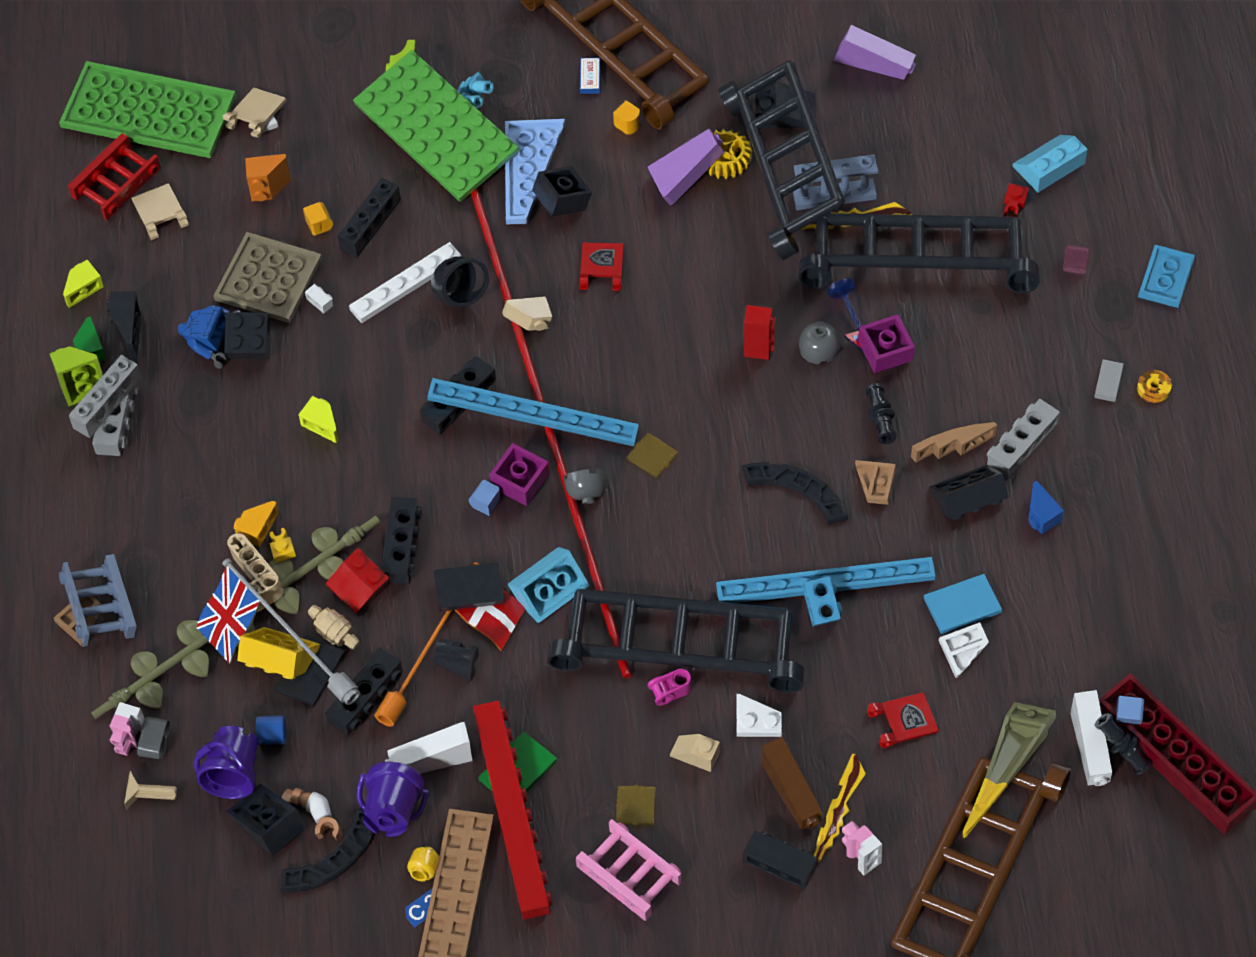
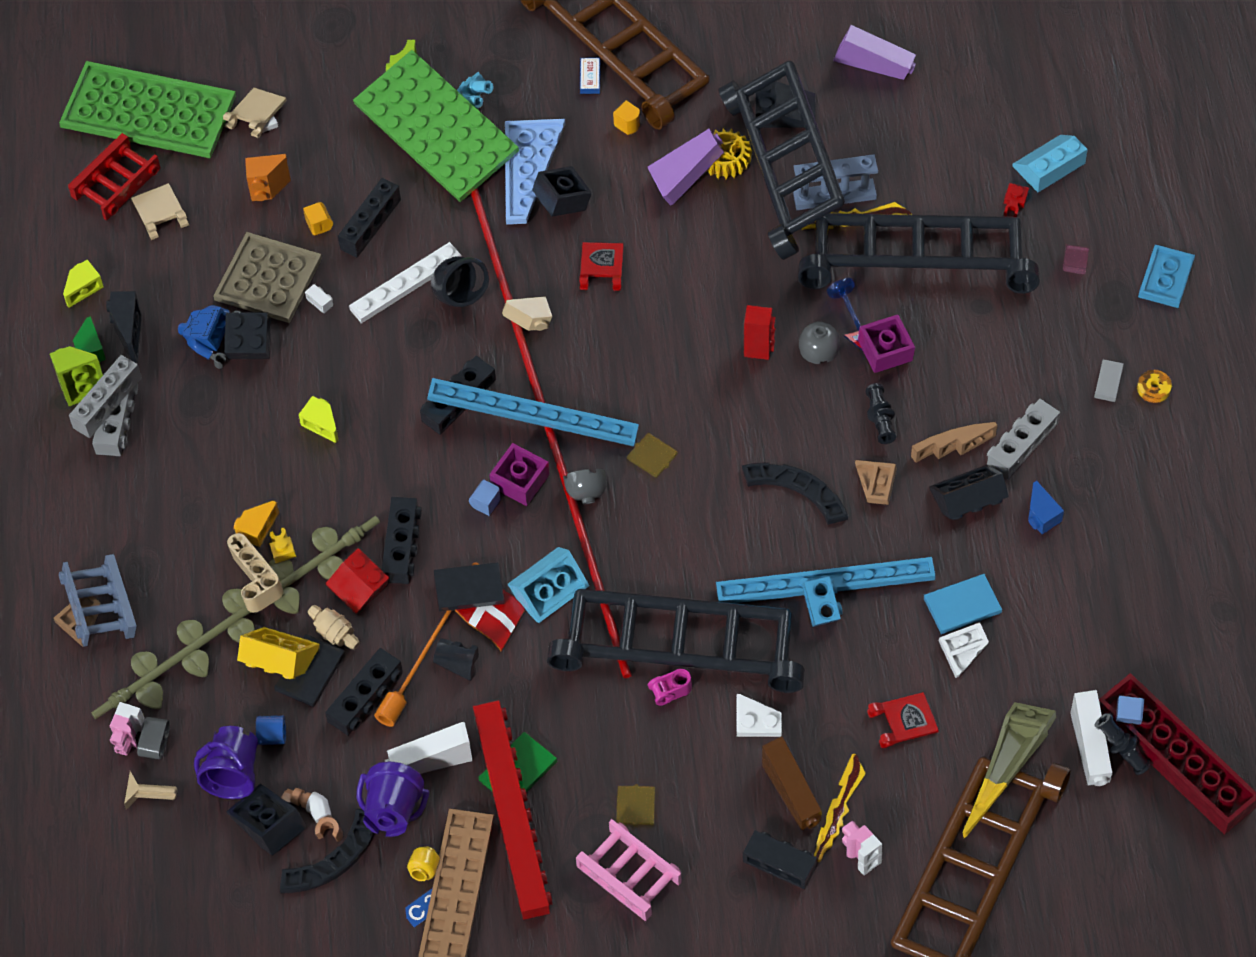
flag [196,558,360,705] -> none
tan slope [670,734,720,772] -> none

